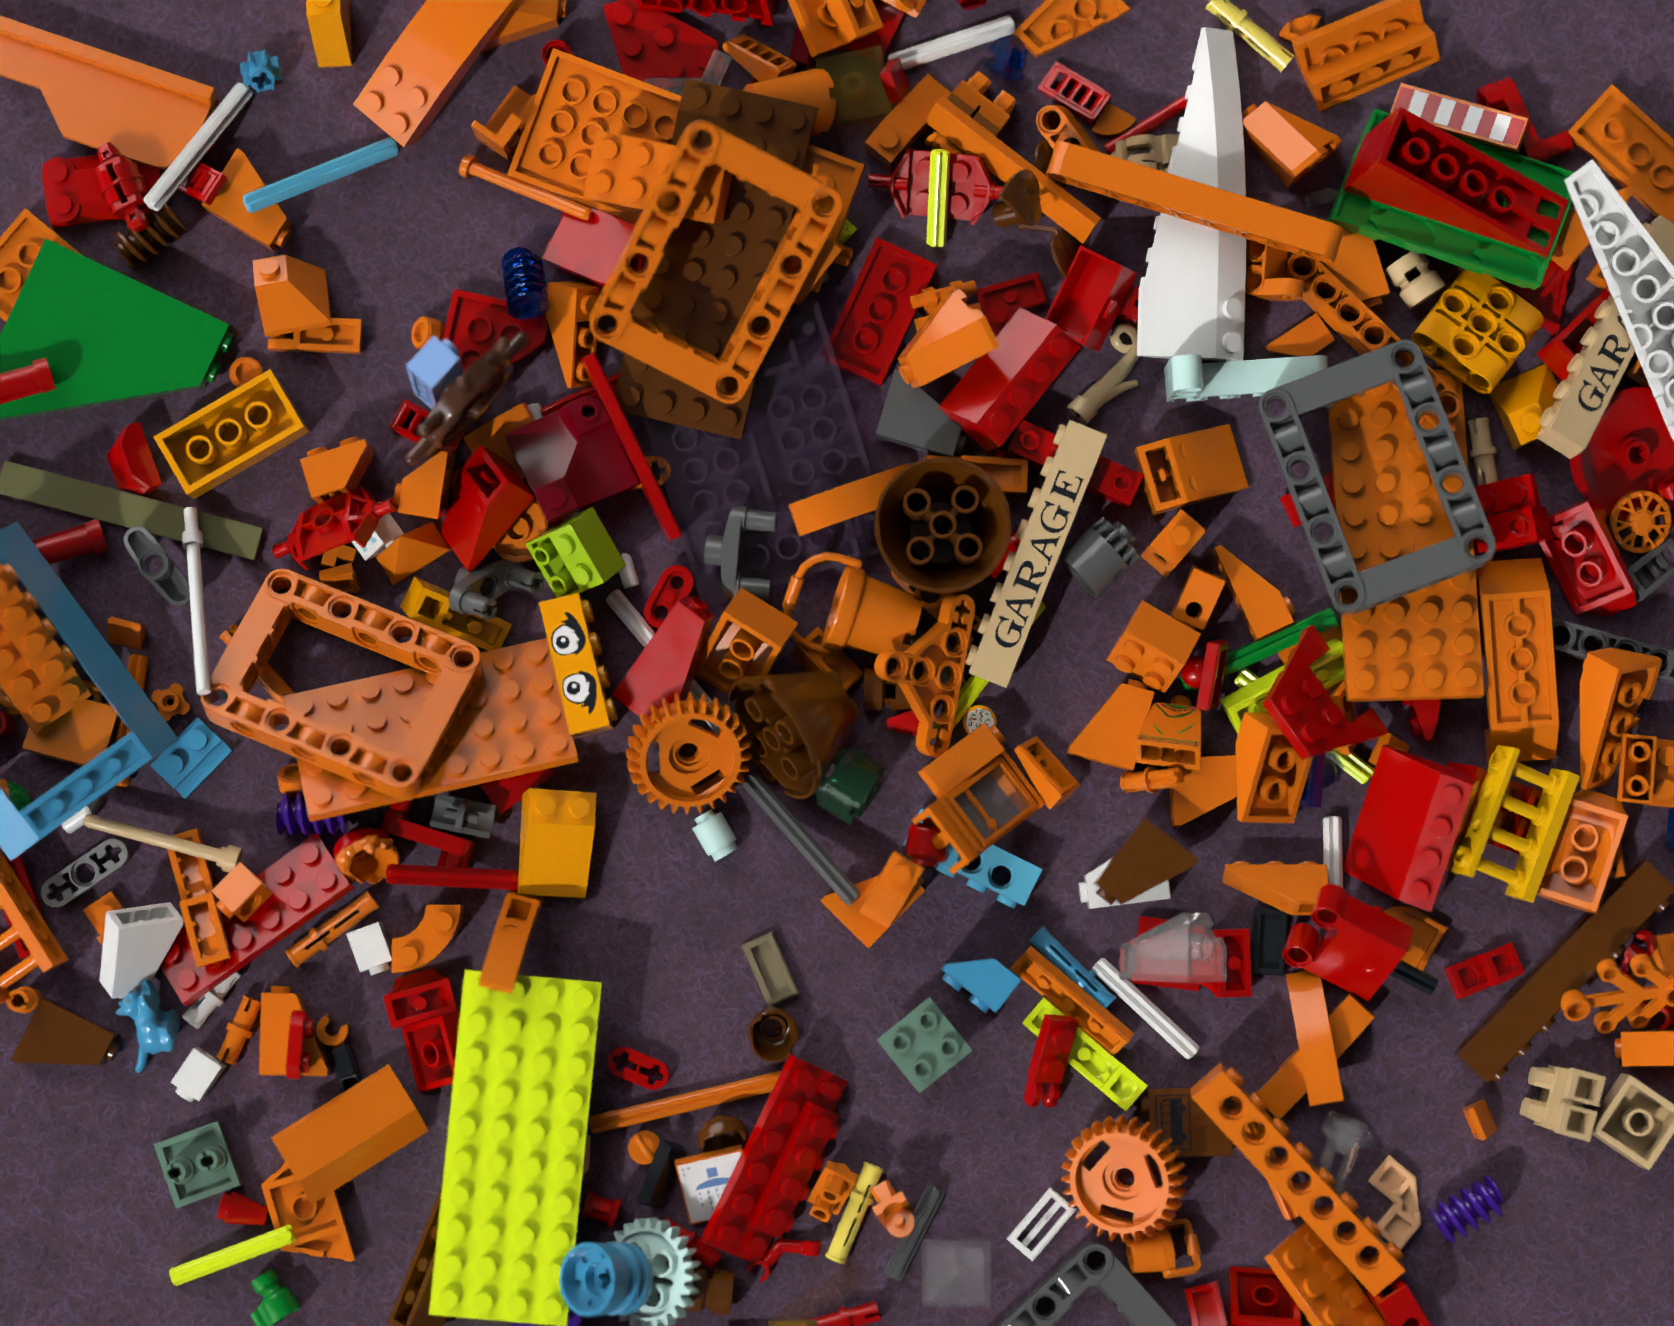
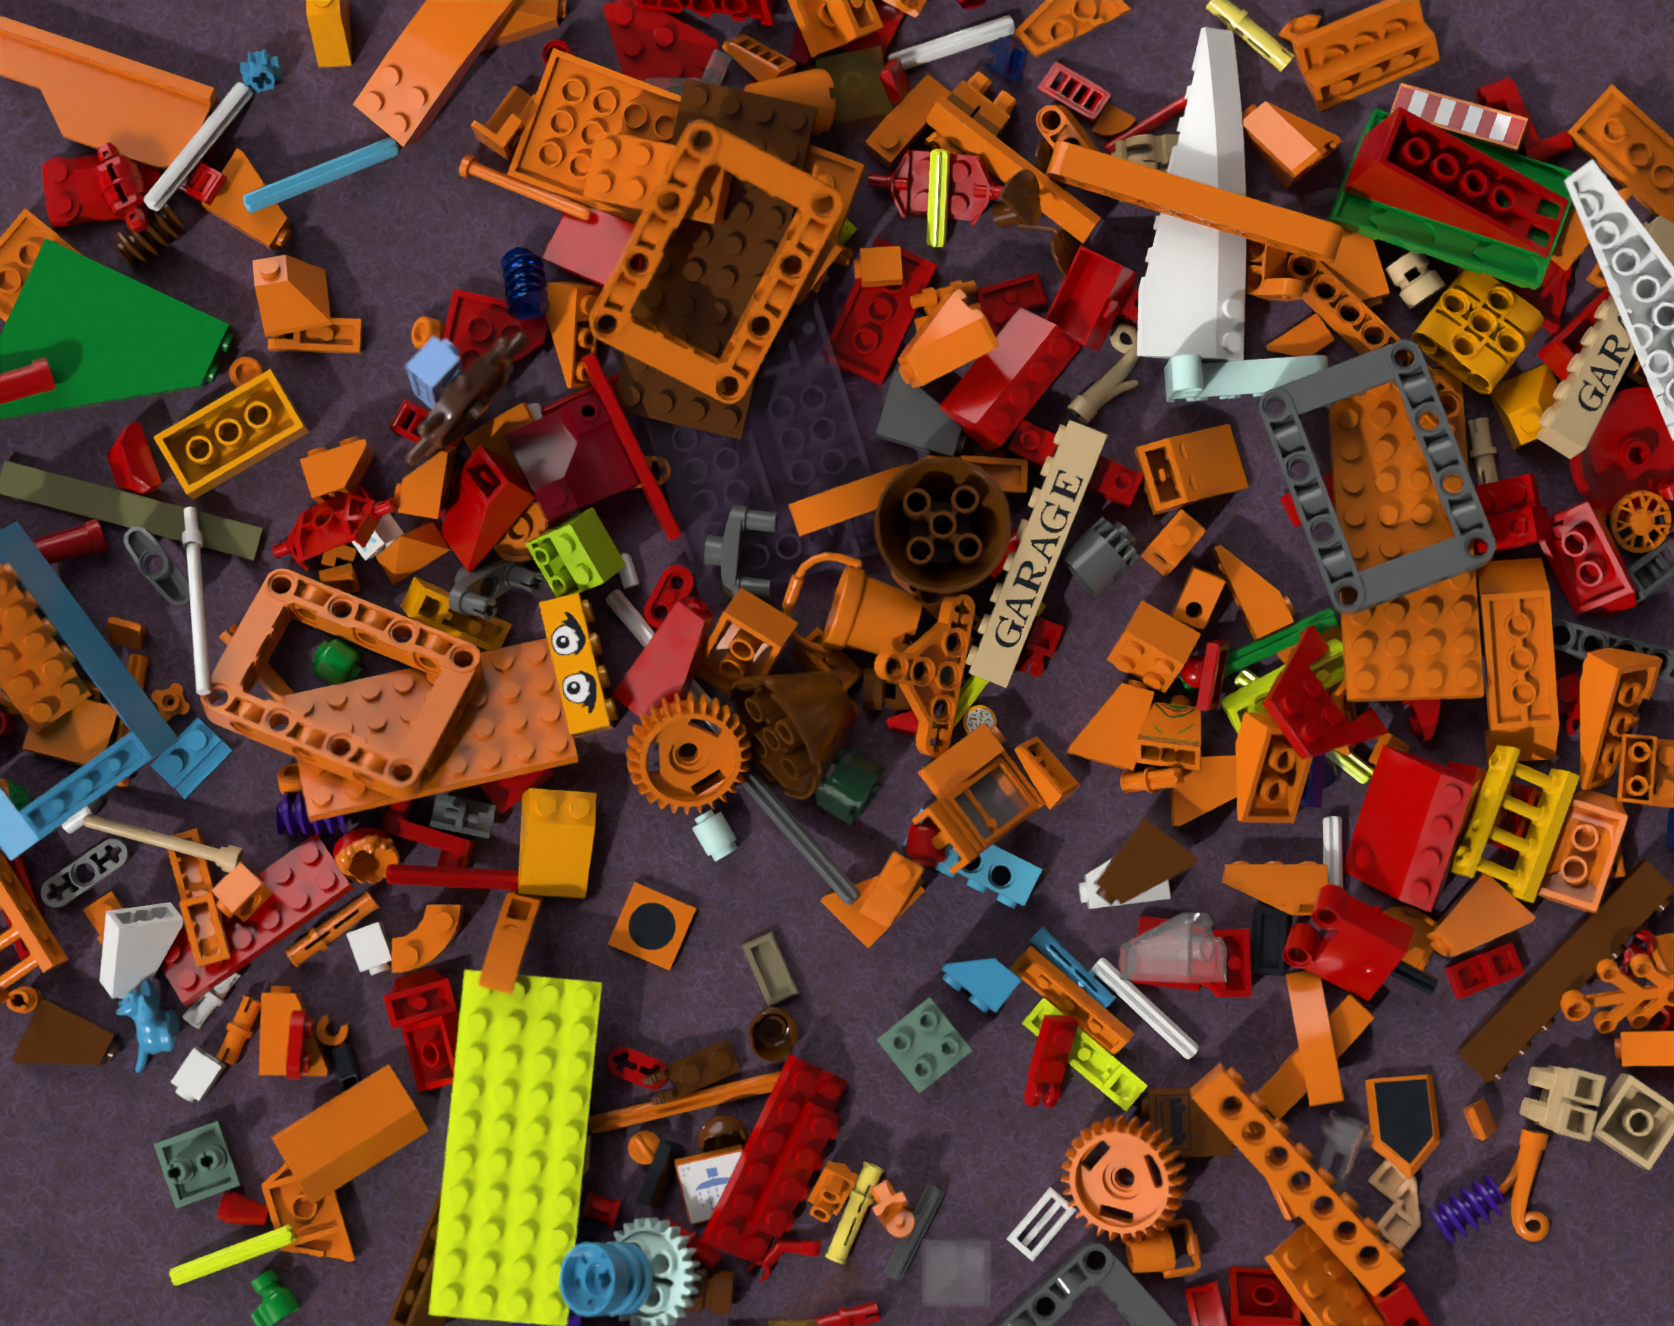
none -> green head [310,639,363,685]
none -> orange tile [608,882,697,971]
none -> reddish brown hinge [642,1039,741,1106]
none -> orange brick [853,246,903,287]
none -> red plate [1015,615,1064,678]
none -> black tile [1365,1074,1441,1179]
none -> orange slope [1425,873,1536,958]
none -> orange plant [1498,1129,1550,1242]
none -> red plate [1556,672,1580,736]

